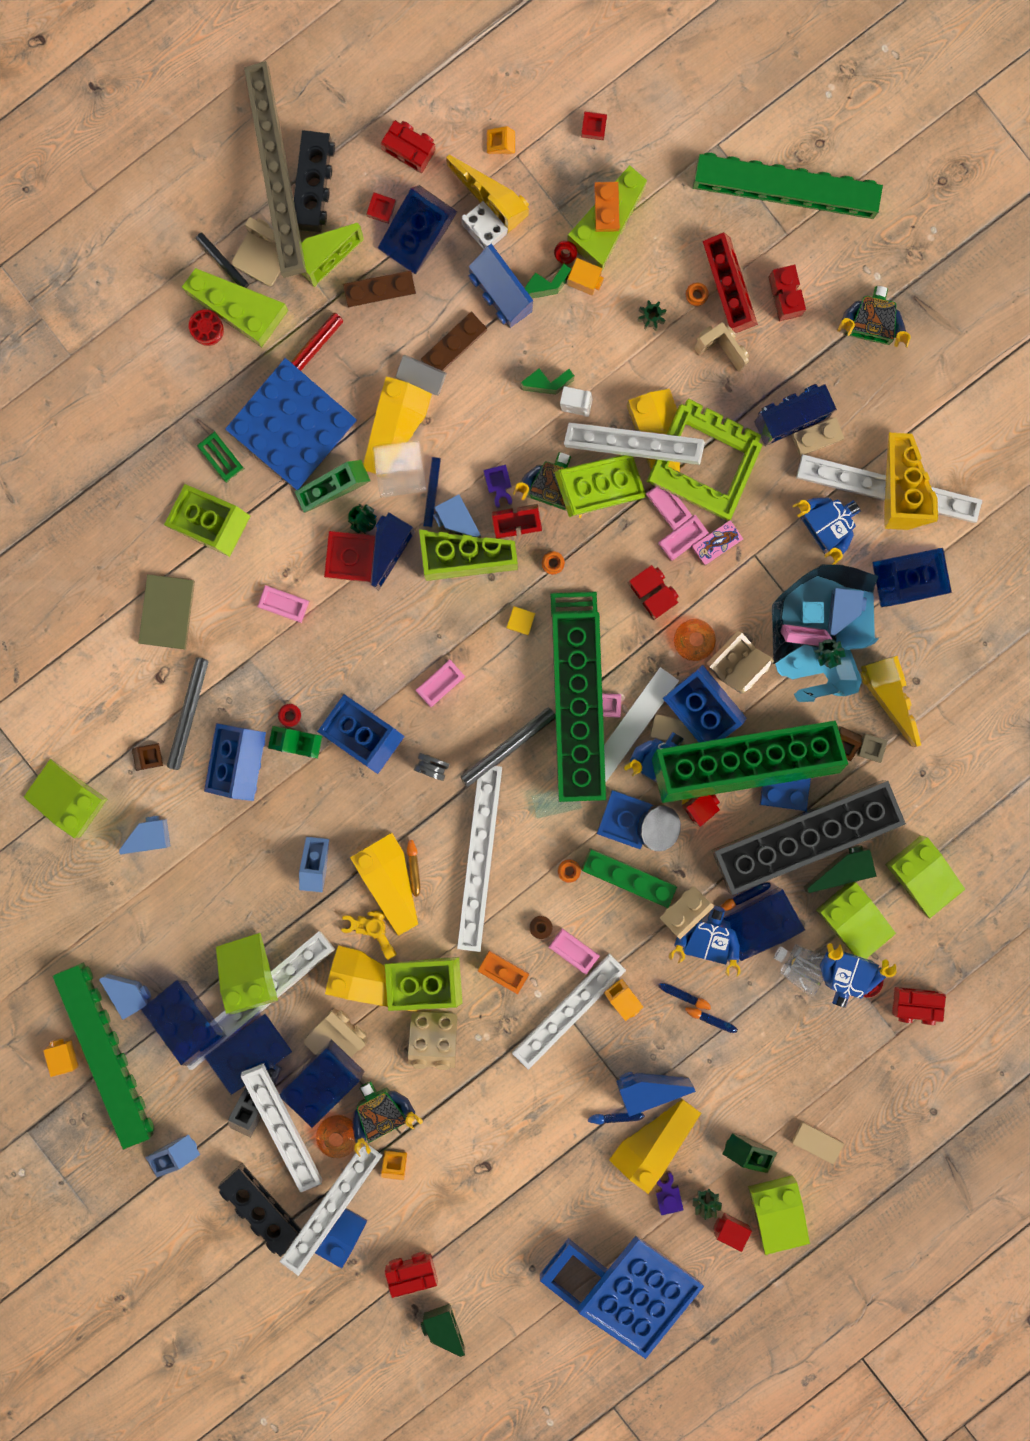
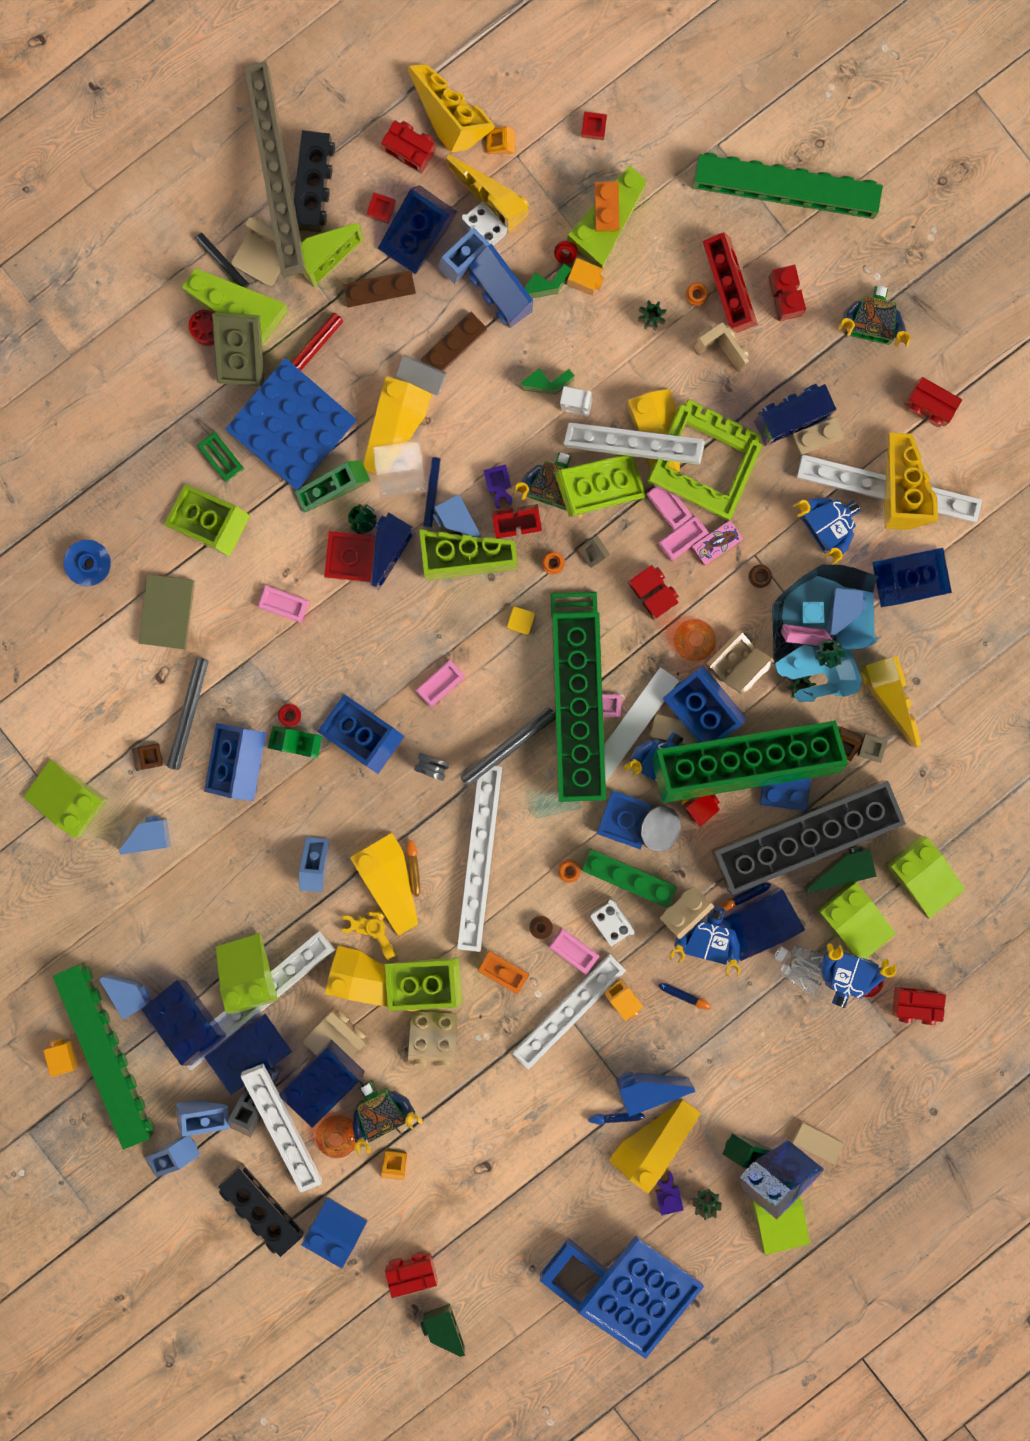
white tile [279,1146,382,1276] -> none
clear blue piece [685,1007,738,1033] -> none
red brick [713,1213,752,1252] -> none
none -> blue dish [64,540,111,586]
none -> medium blue slope [176,1100,229,1137]
none -> olive tile [212,312,264,386]
none -> yellow wedge [407,64,495,152]
none -> medium blue slope [438,227,490,284]
none -> dark tan plate [578,535,610,568]
none -> white piece [590,897,634,947]
none -> clear blue slope [739,1140,824,1220]
none -> reddish brown plate [748,565,772,588]
none -> dark green gear [785,675,816,698]
none -> red brick [904,377,962,427]

